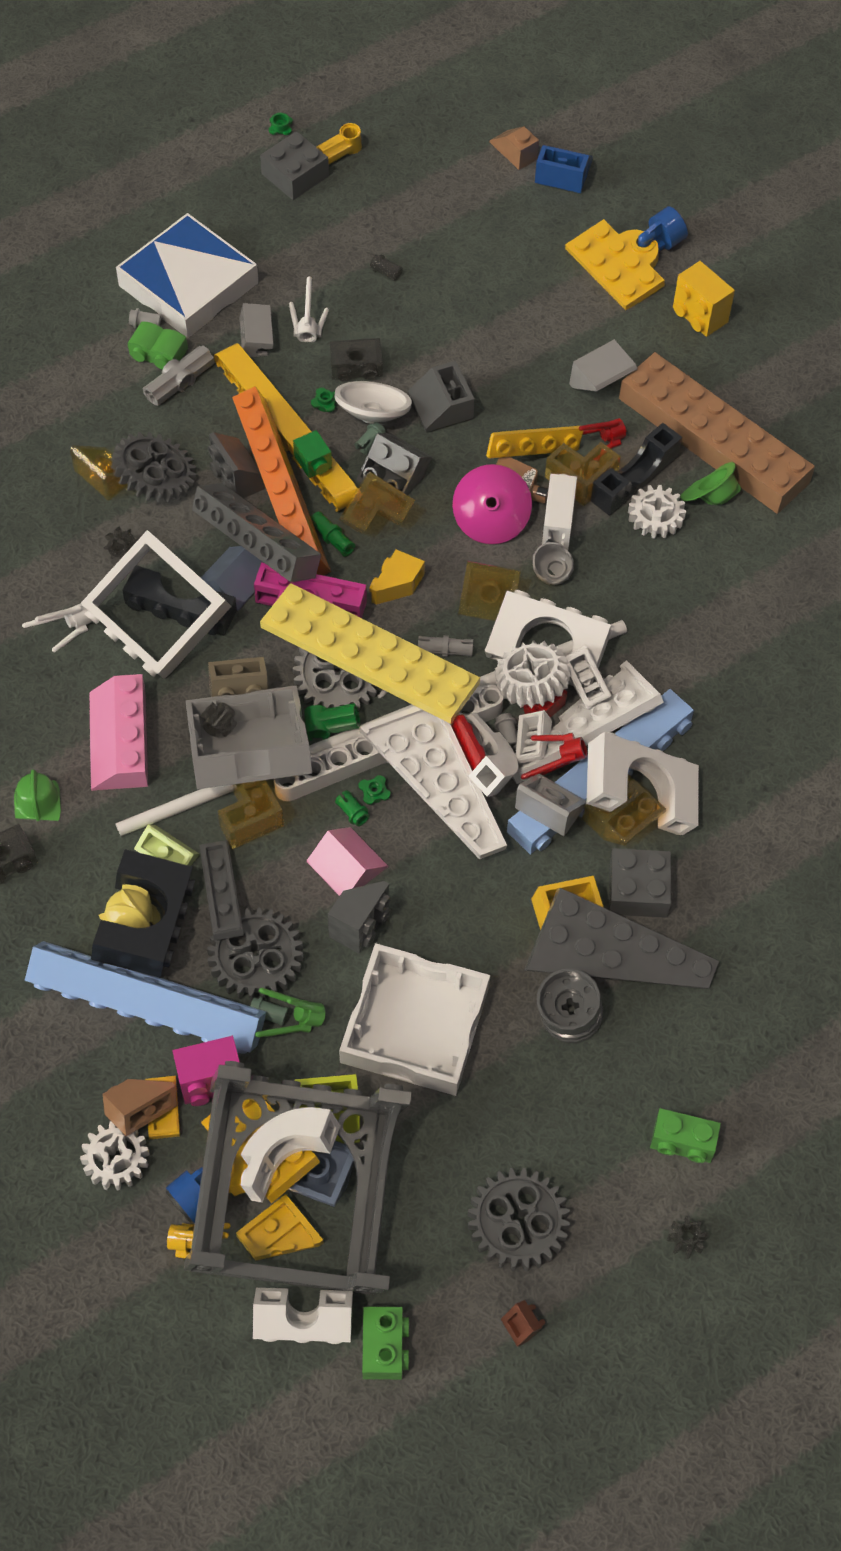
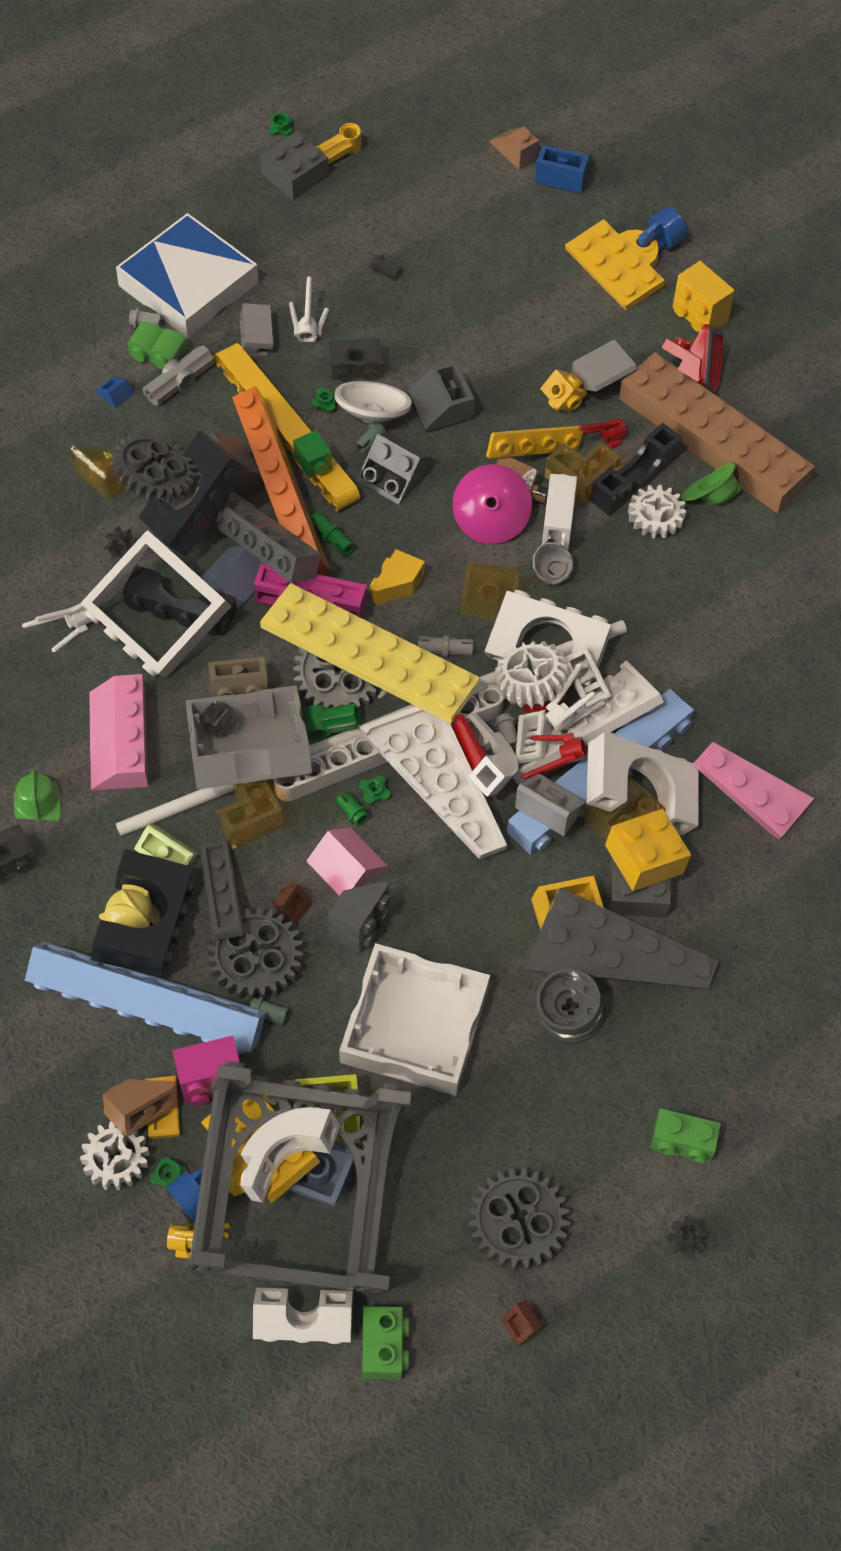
yellow wing [236,1194,324,1260] -> none
bright green plant [255,988,325,1038] -> none
clear yellow brick [339,472,415,533] -> none
none -> blue slope [95,377,134,408]
none -> black arch [138,430,248,556]
none -> green plate [150,1157,187,1191]
none -> copper tile [271,882,312,924]
none -> yellow brick [540,369,587,412]
none -> white plant [545,663,605,732]
none -> yellow brick [605,809,691,891]
none -> red piece [662,324,724,394]
none -> bright pink wing [693,742,814,840]

